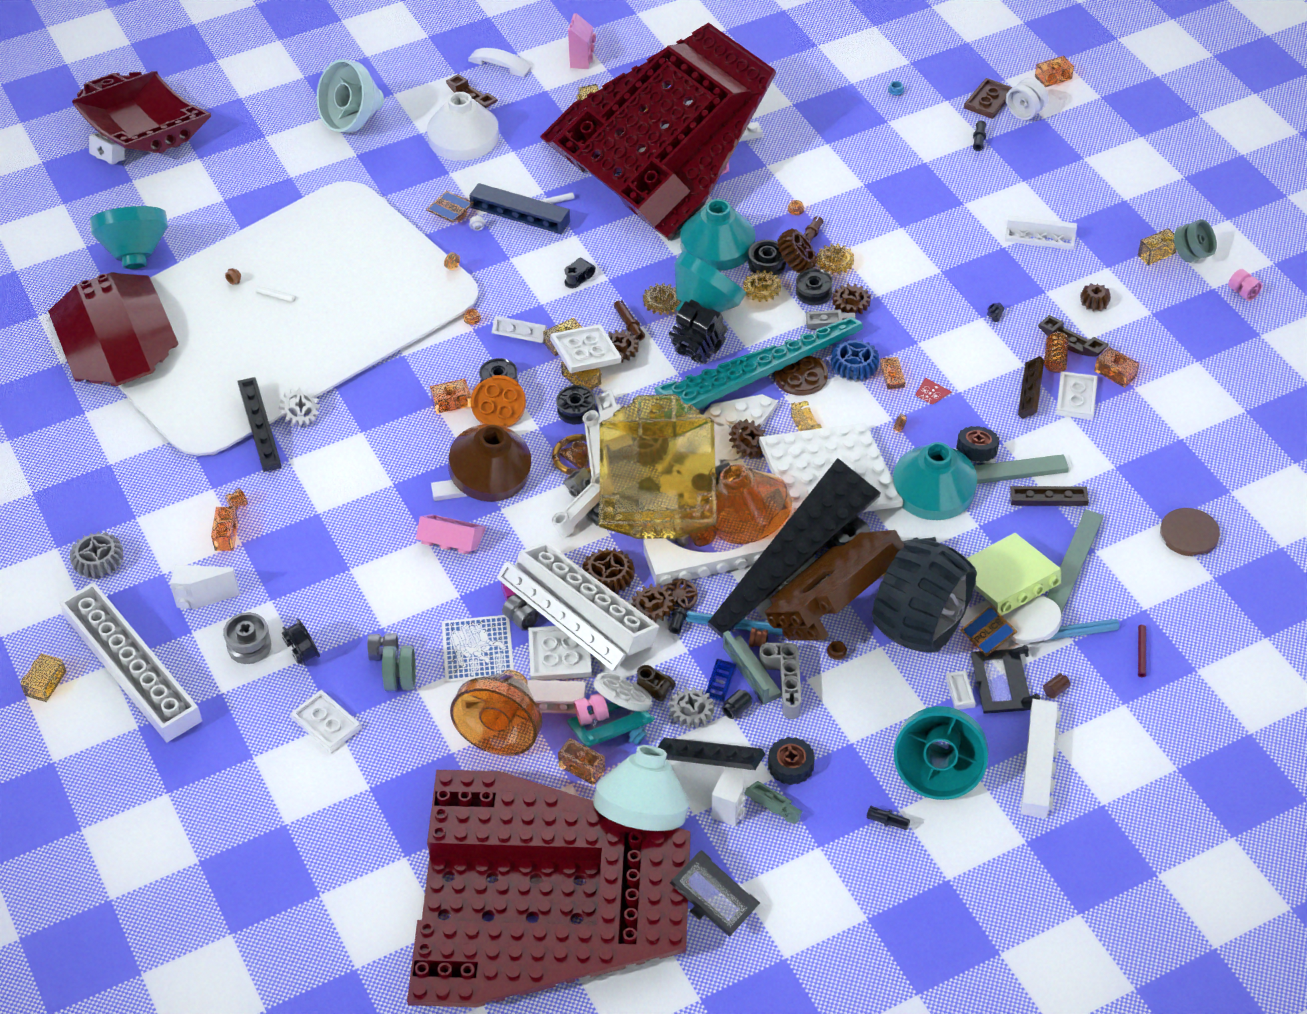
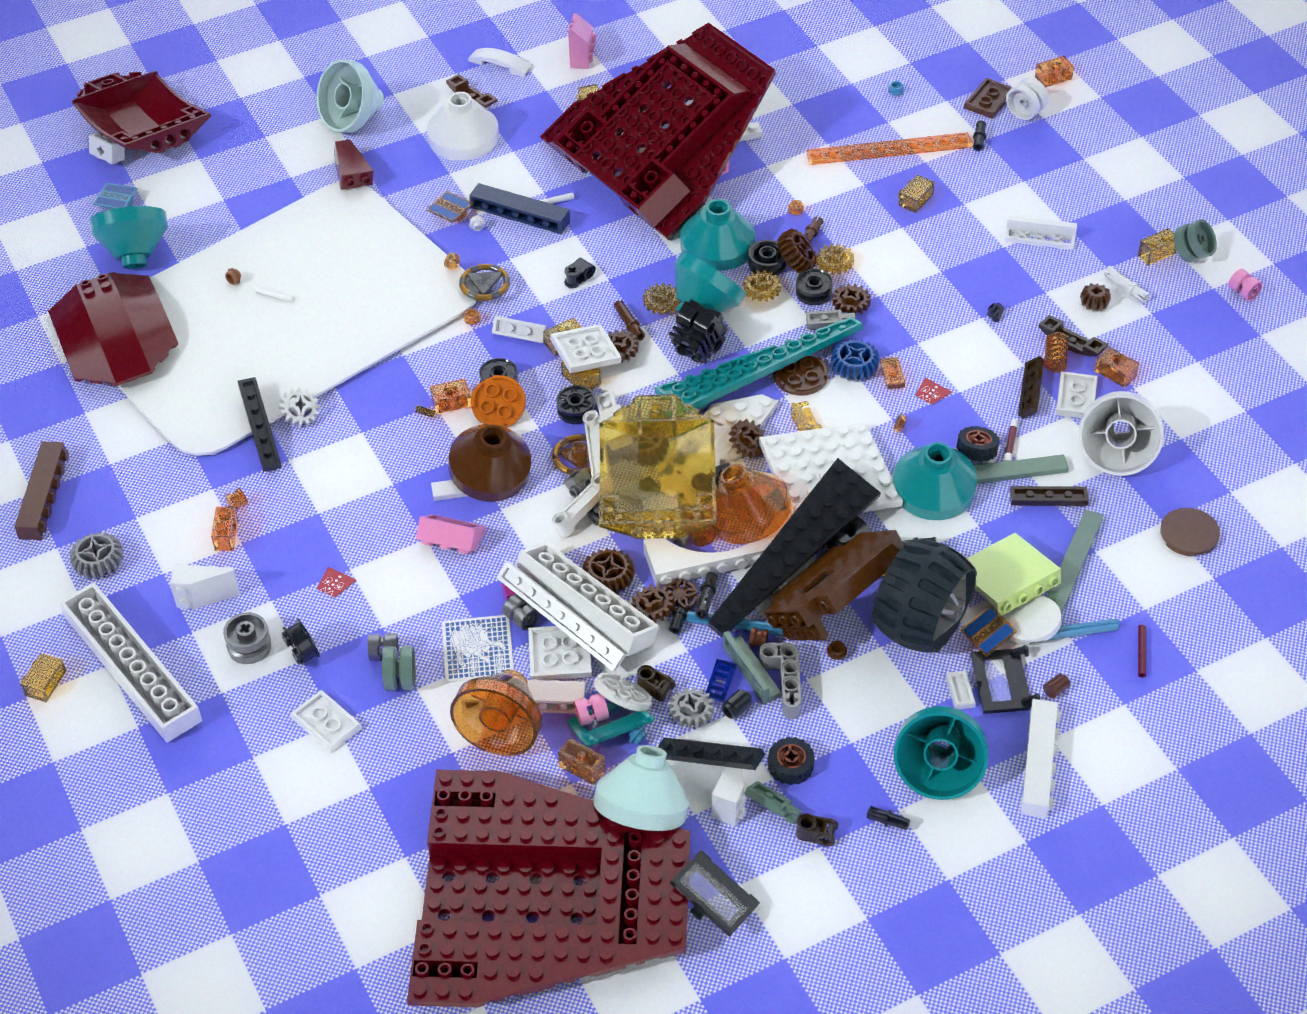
none -> brick [14,441,69,540]
none -> piece [93,183,138,209]
none -> sticker [317,567,357,597]
none -> dark red slope [334,139,374,190]
none -> clear yellow piece [412,404,439,419]
none -> piece [459,264,510,301]
none -> black pin [695,572,718,619]
none -> piece [796,813,839,847]
none -> clear orange plate [806,132,972,165]
none -> clear yellow brick [898,174,935,213]
none -> bar [1003,419,1018,462]
none -> white cone [1079,391,1164,476]
none -> white pin [1104,266,1150,303]

